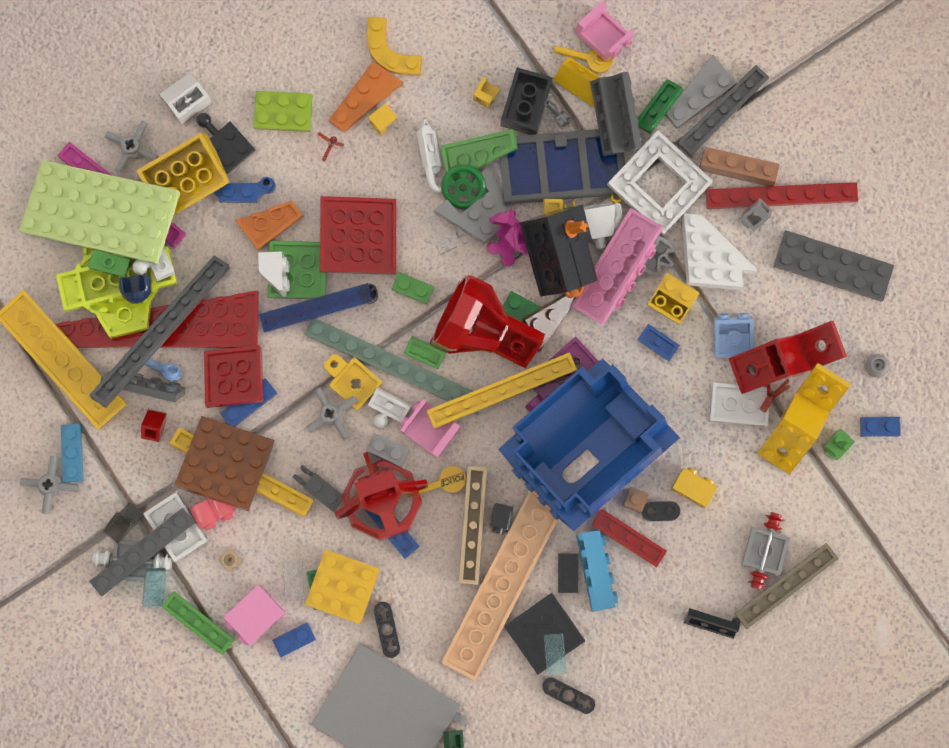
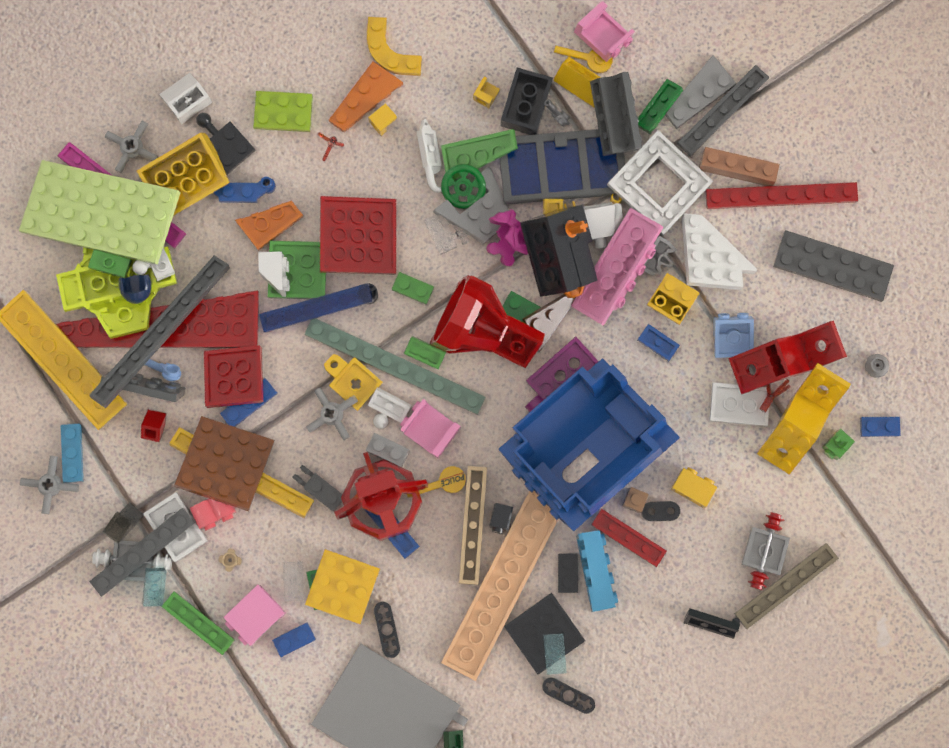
yellow plate [427,352,577,429] -> none
light grey brick [741,197,772,232] -> none

